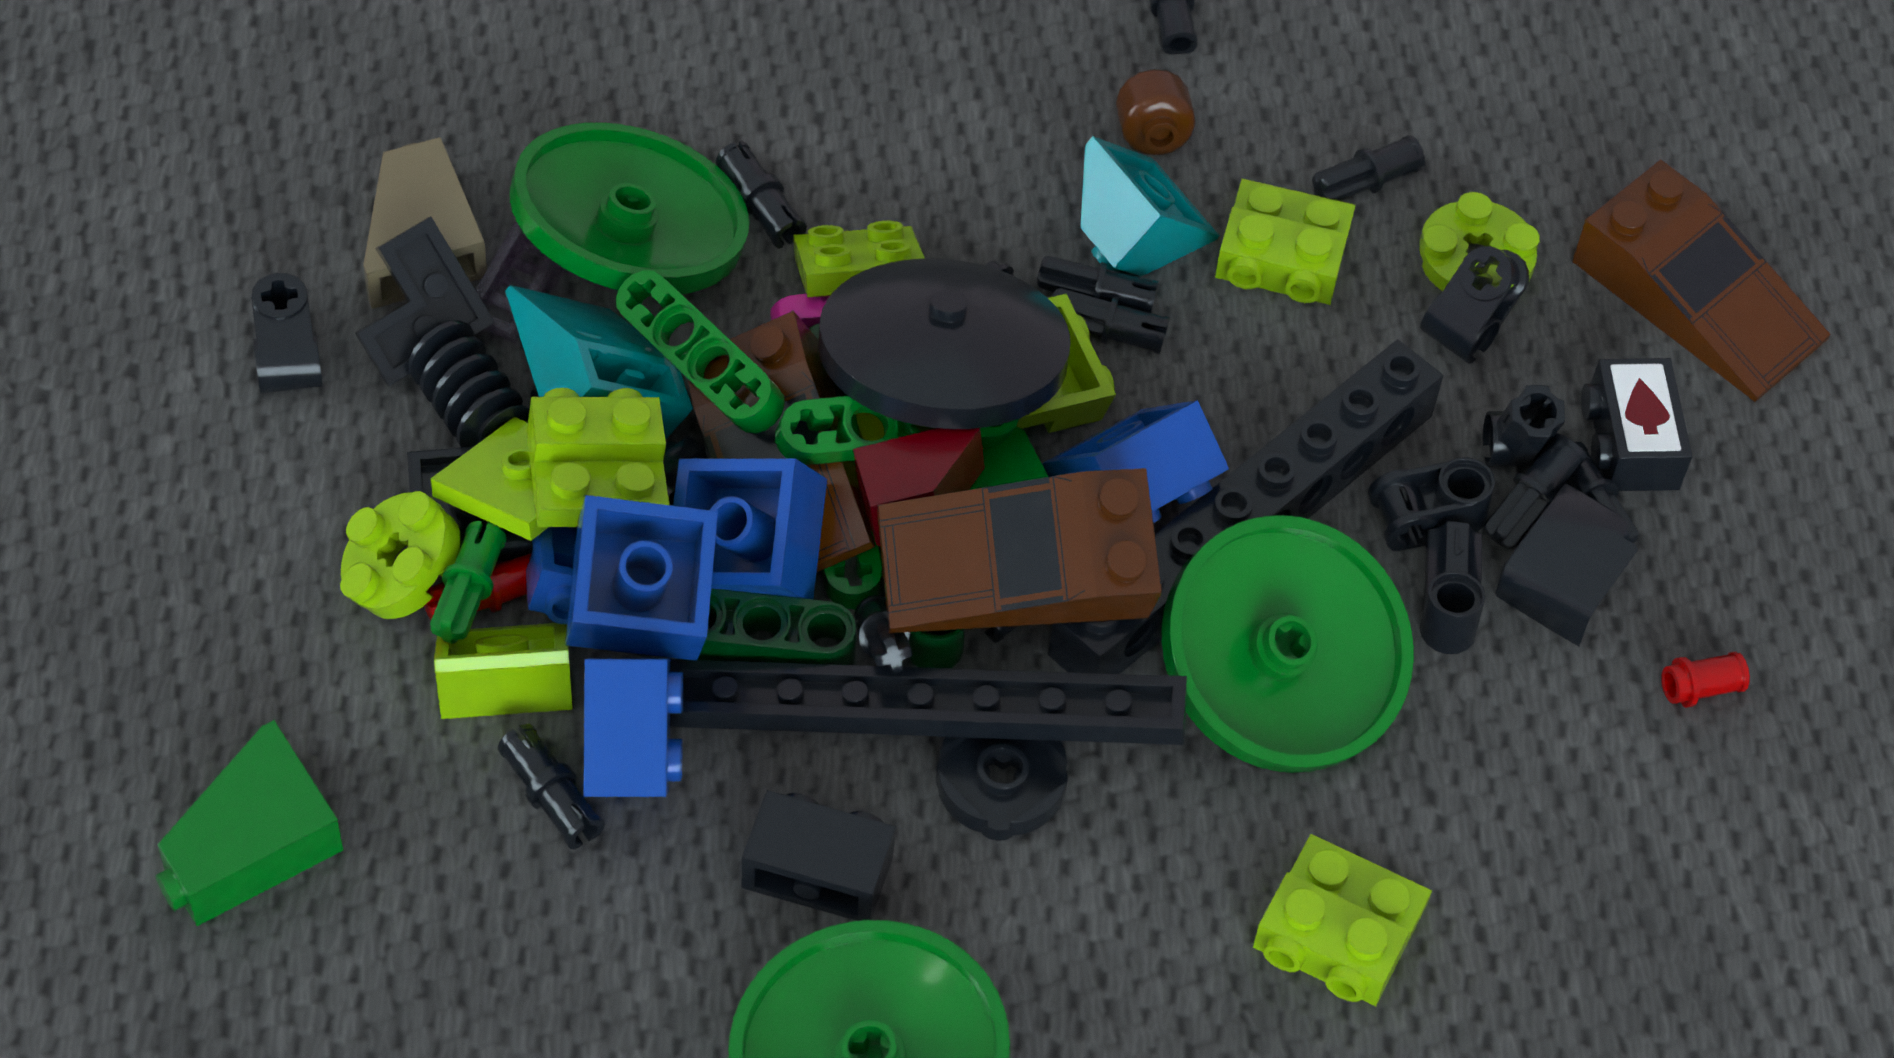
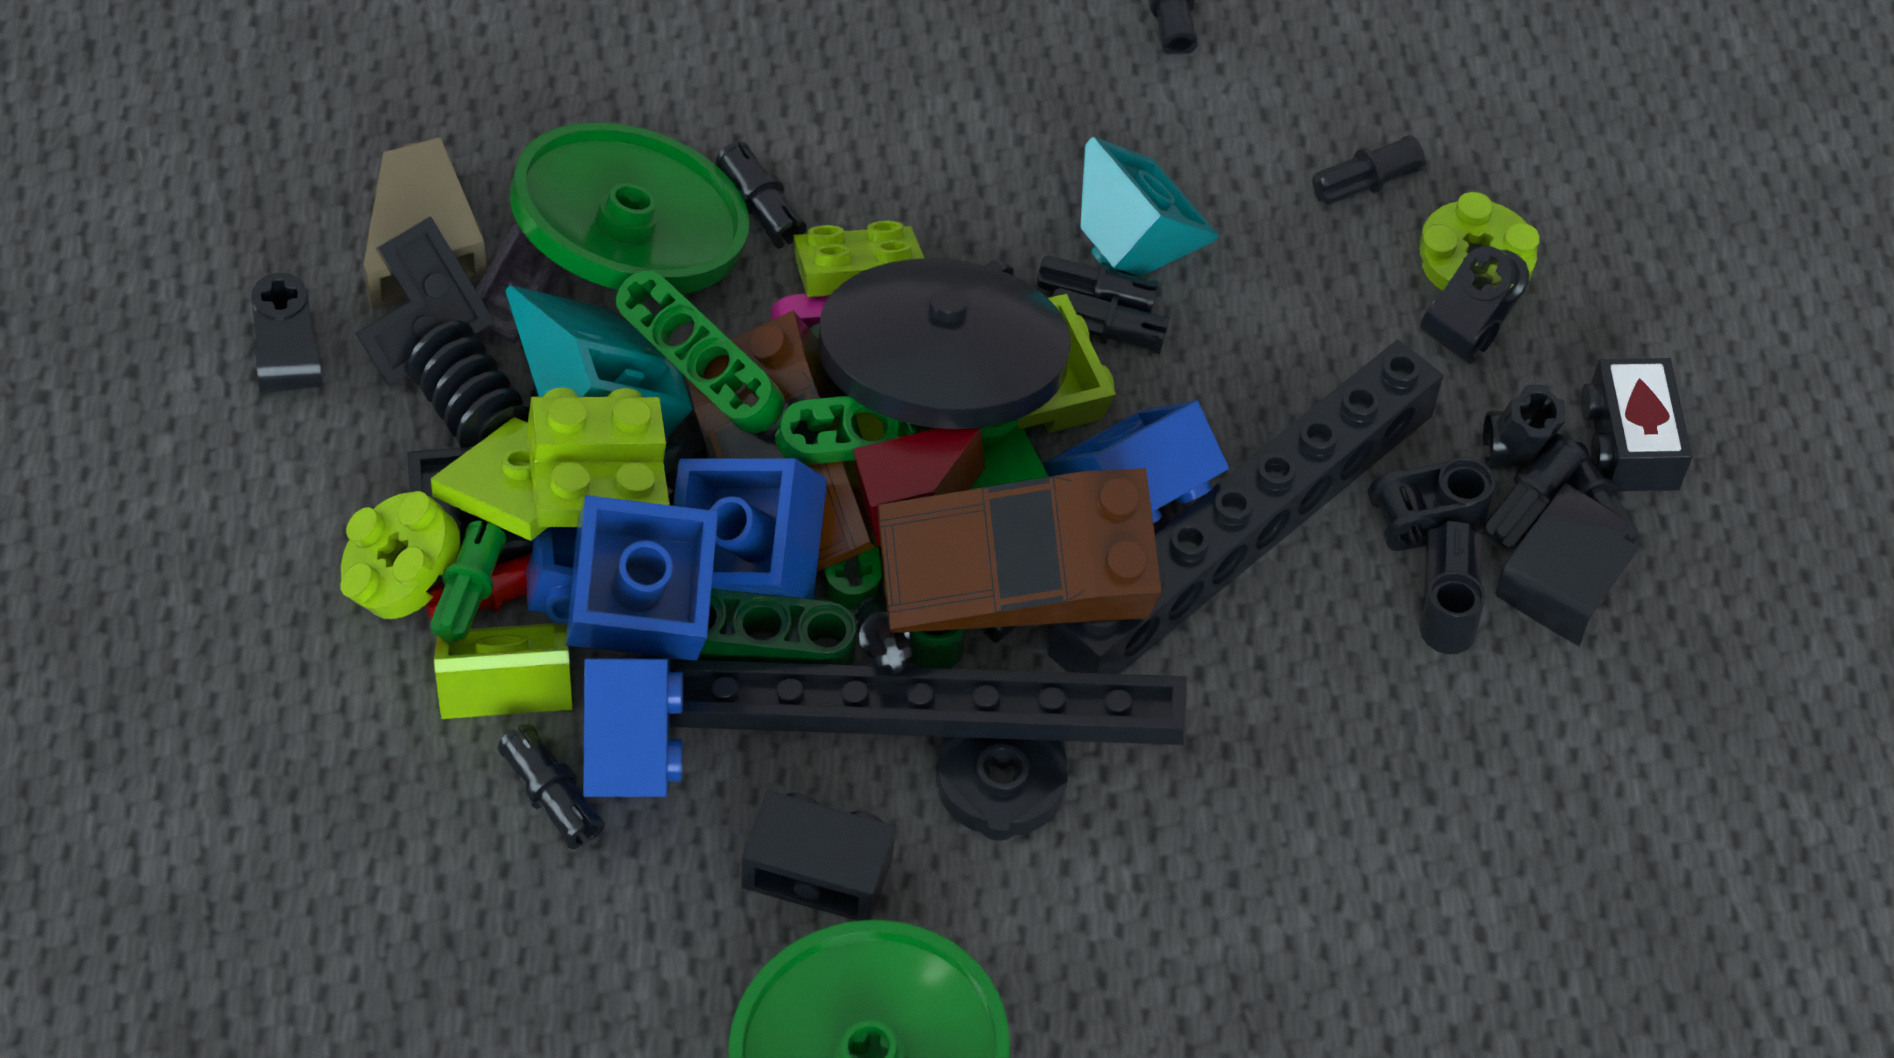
green slope [155,720,343,926] -> none
reddish brown head [1116,69,1196,155] -> none
green dish [1162,515,1414,773] -> none
lime plate [1215,178,1356,305] -> none
lime plate [1253,834,1432,1006] -> none
reddish brown slope [1572,159,1830,402] -> none
red pin [1661,651,1750,708] -> none

